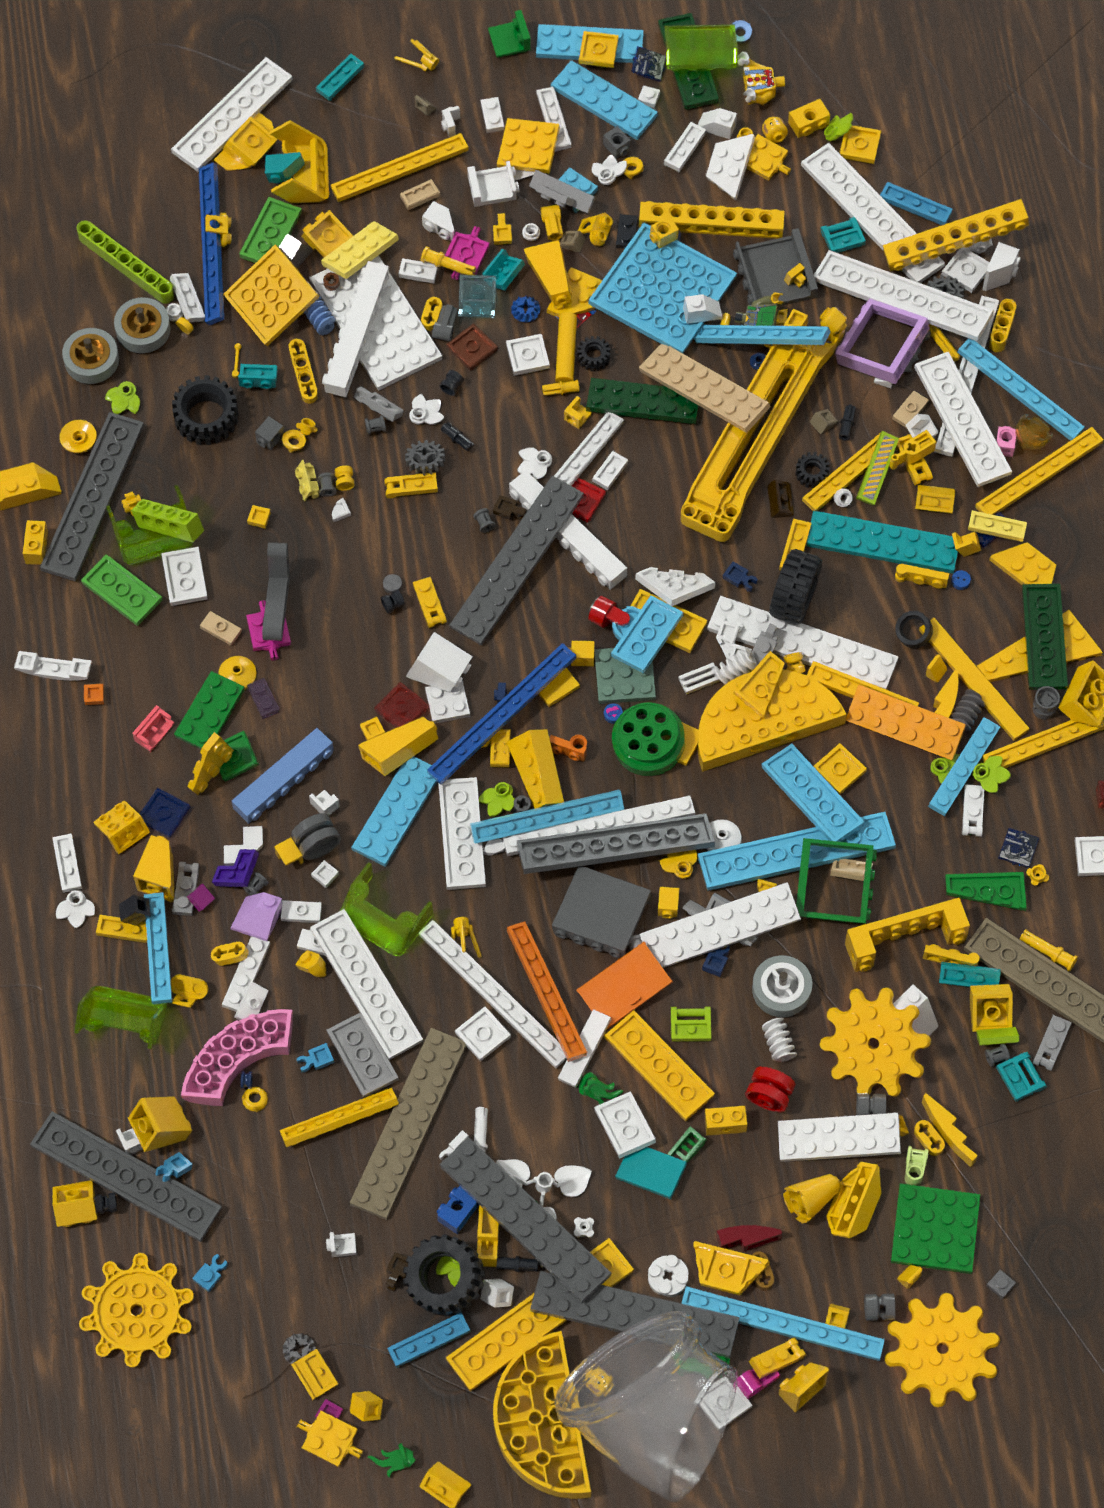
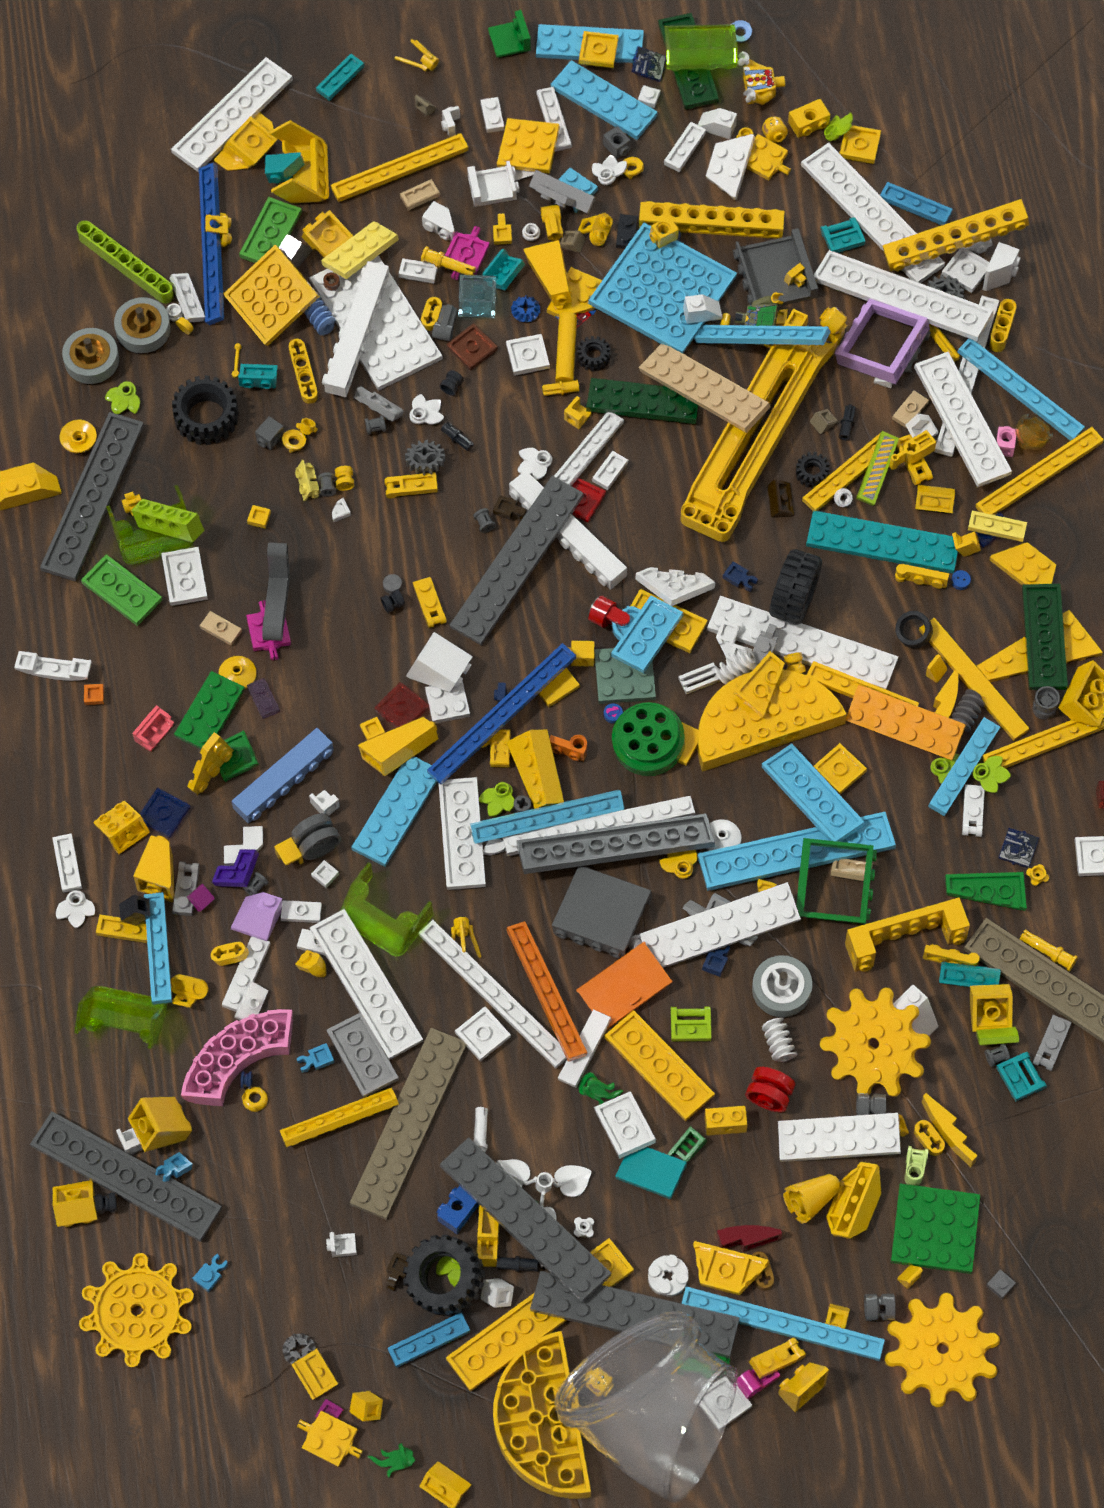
yellow brick [23,520,48,565] -> none
white plate [439,1130,468,1160] -> none
yellow brick [658,887,679,919] -> none
dark blue plate [750,353,766,371] -> none
yellow plate [779,519,811,570] -> none

